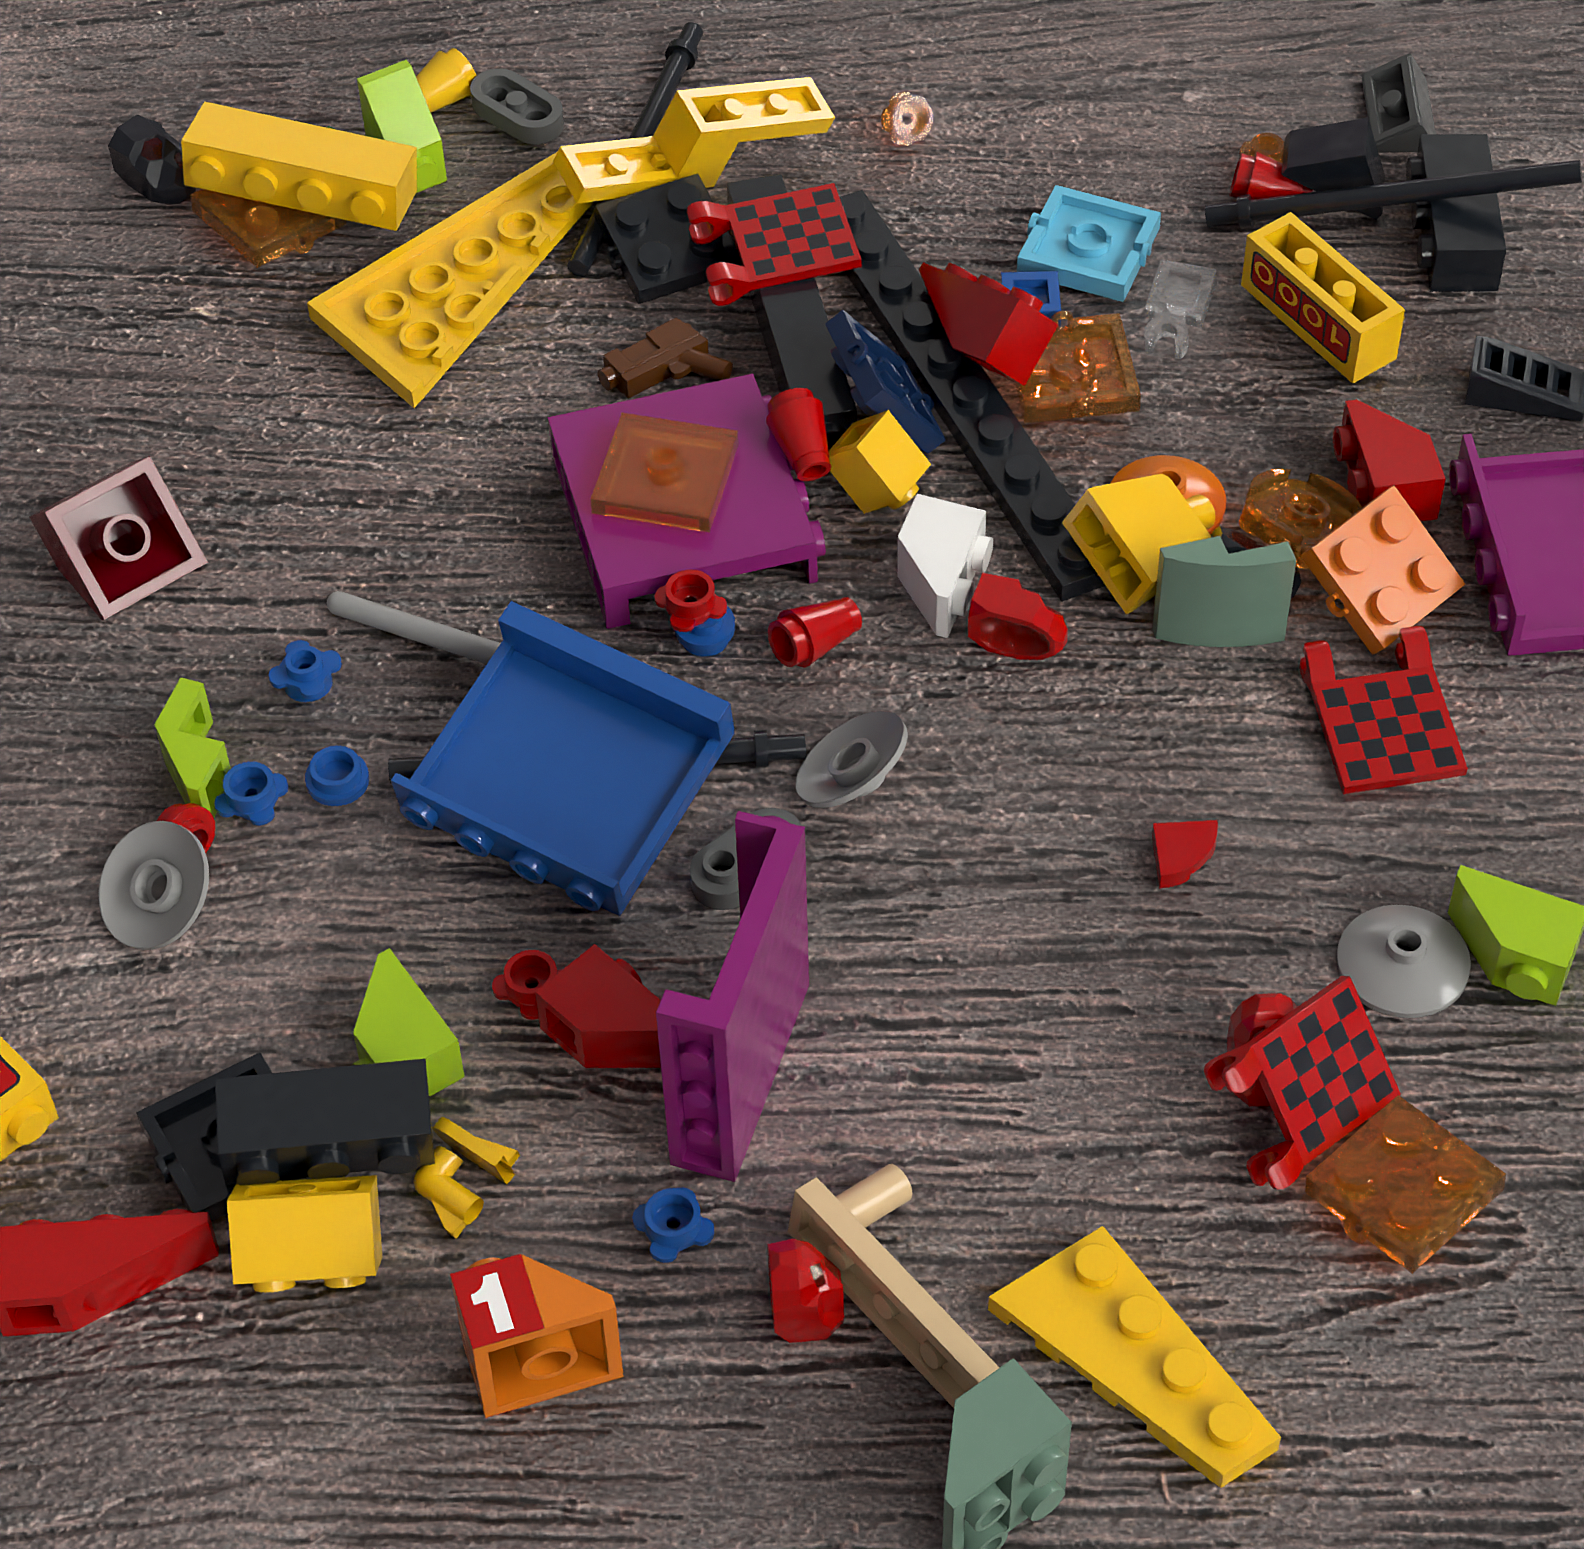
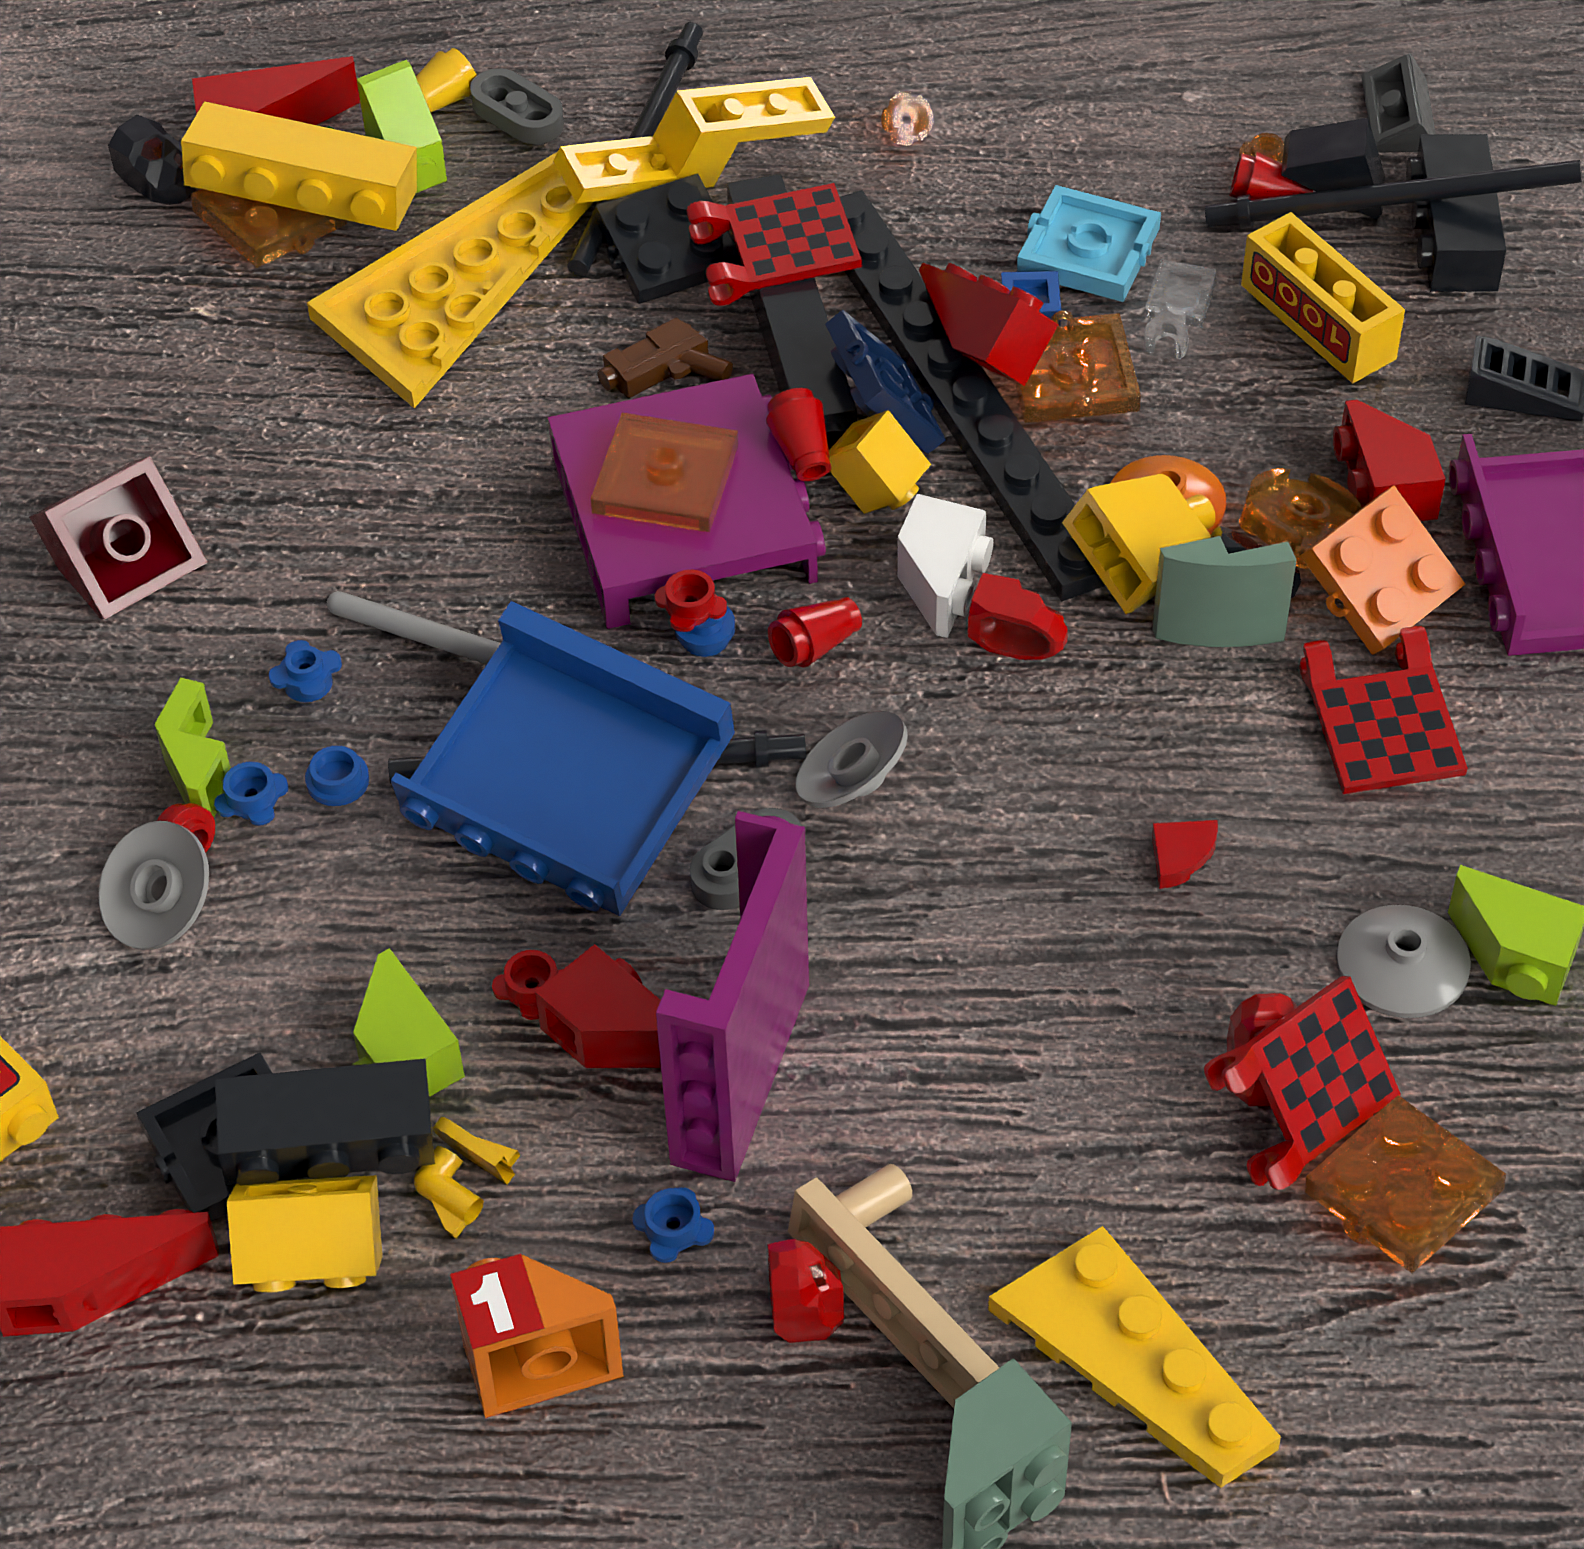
none -> red slope [192,56,360,125]

